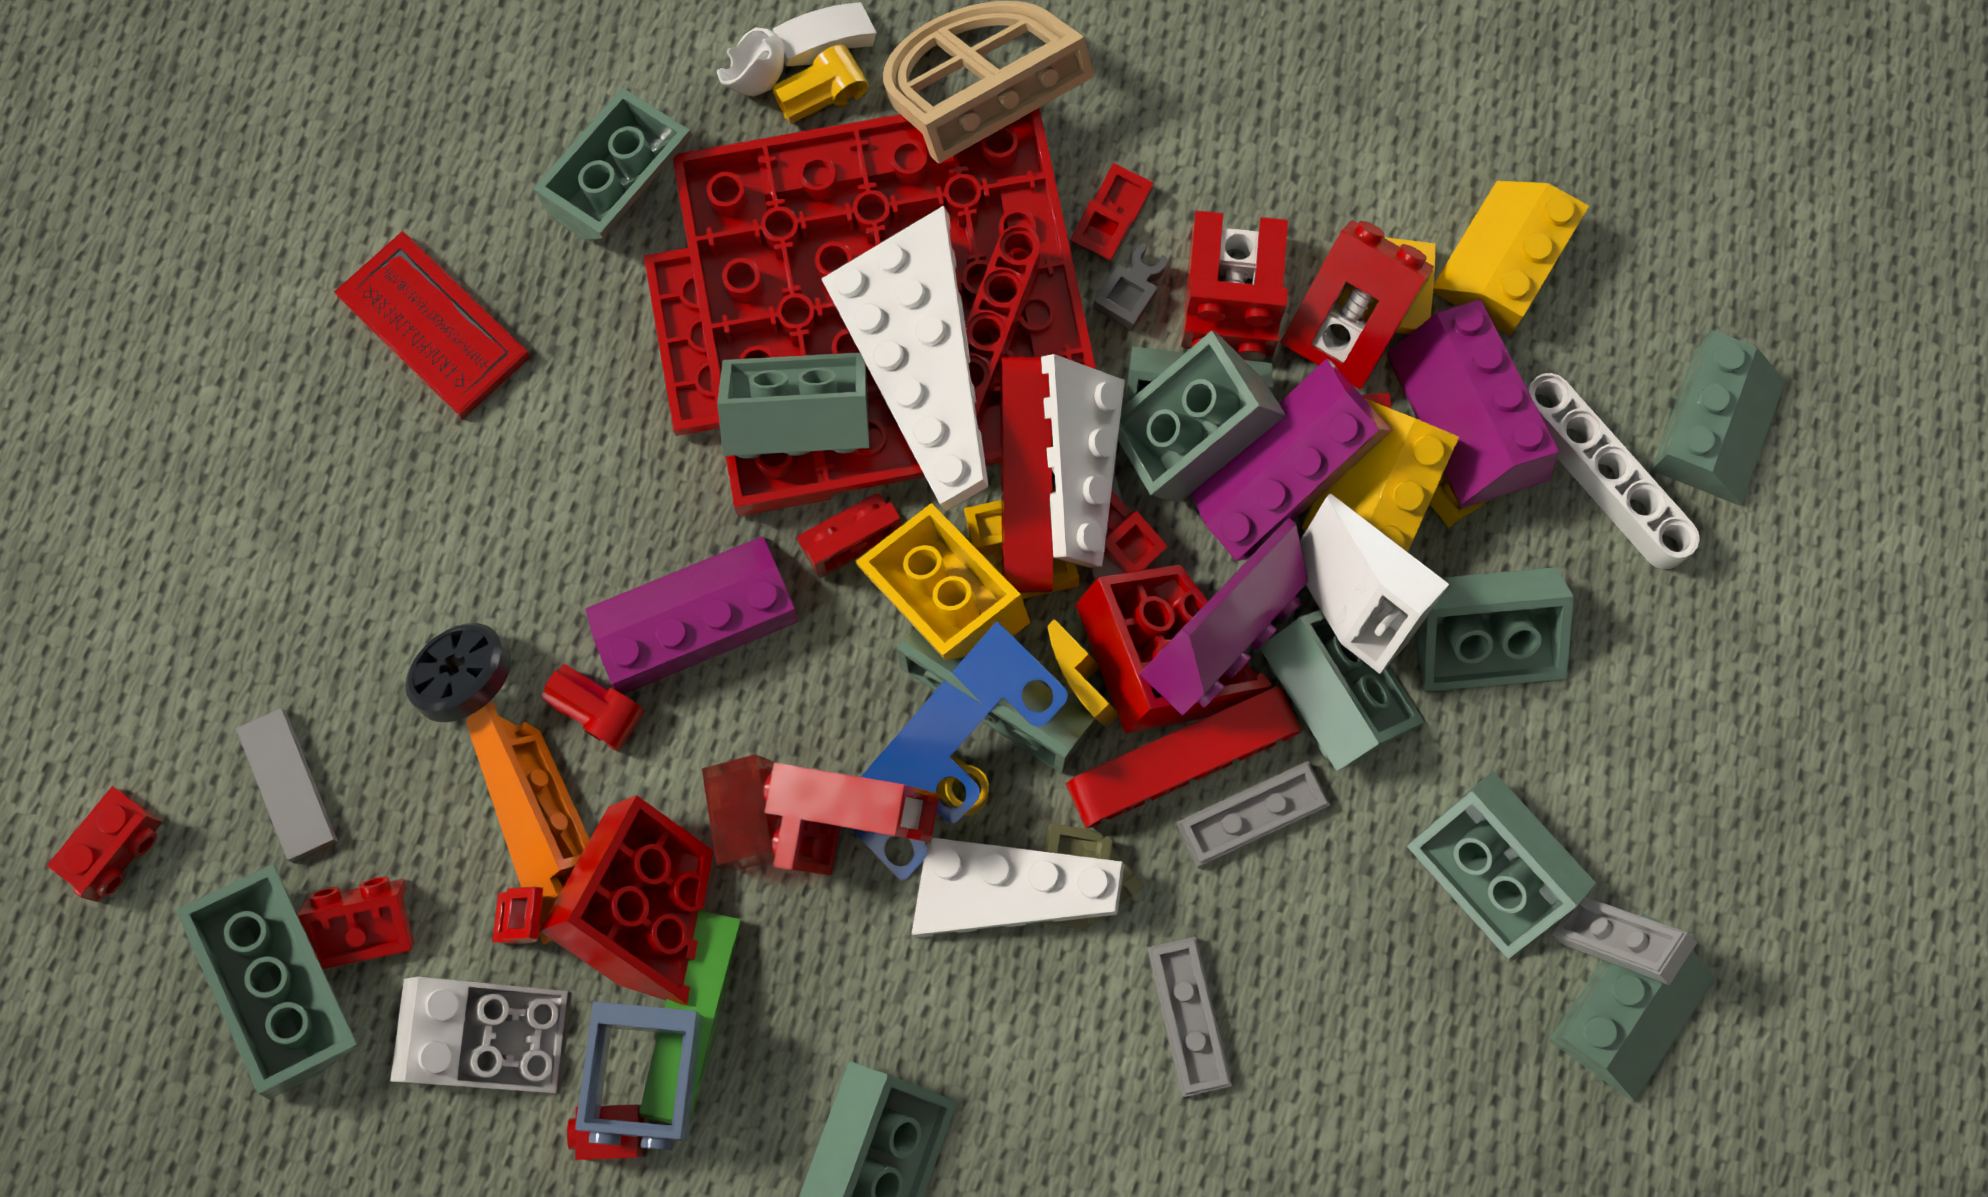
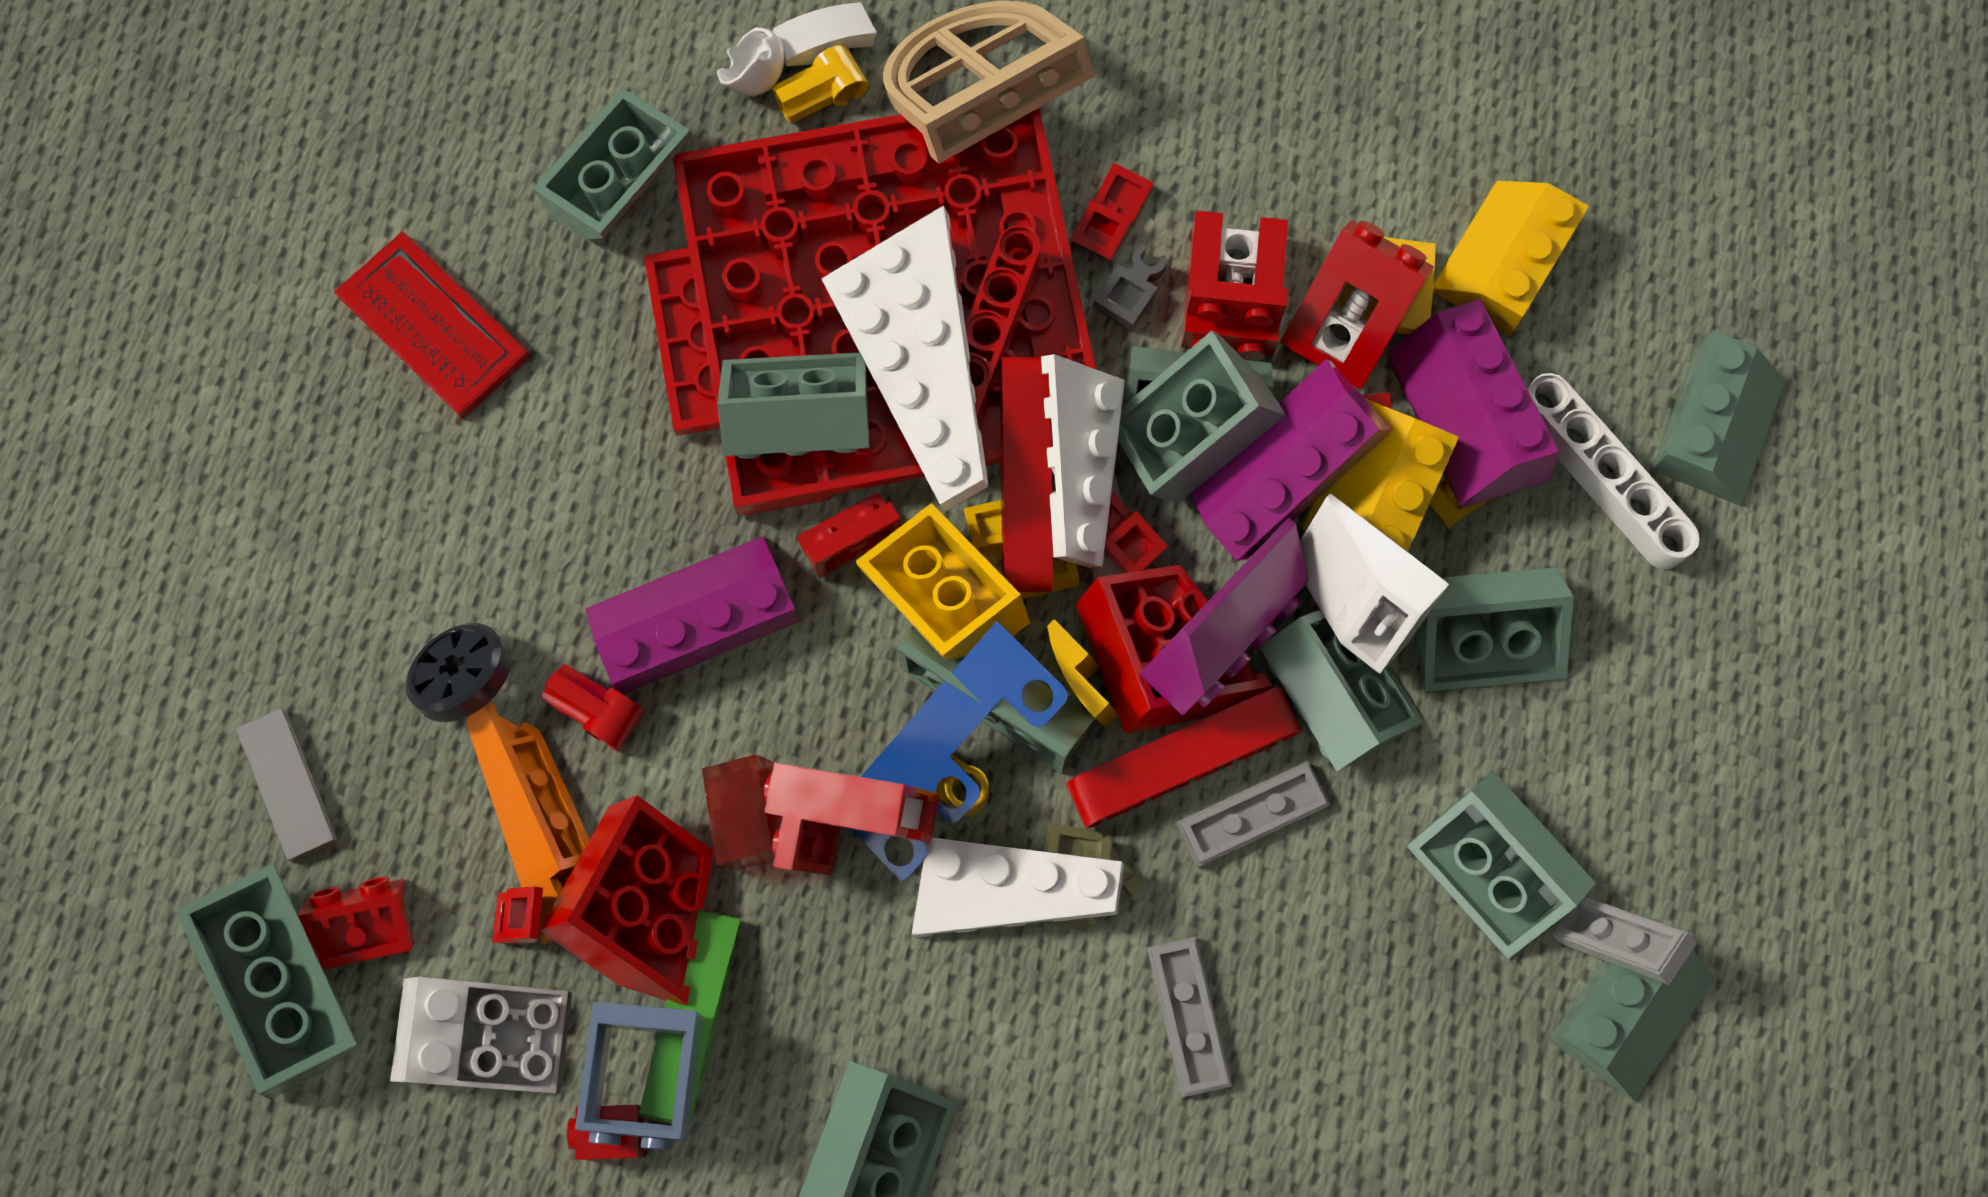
red bracket [46,786,163,902] -> none

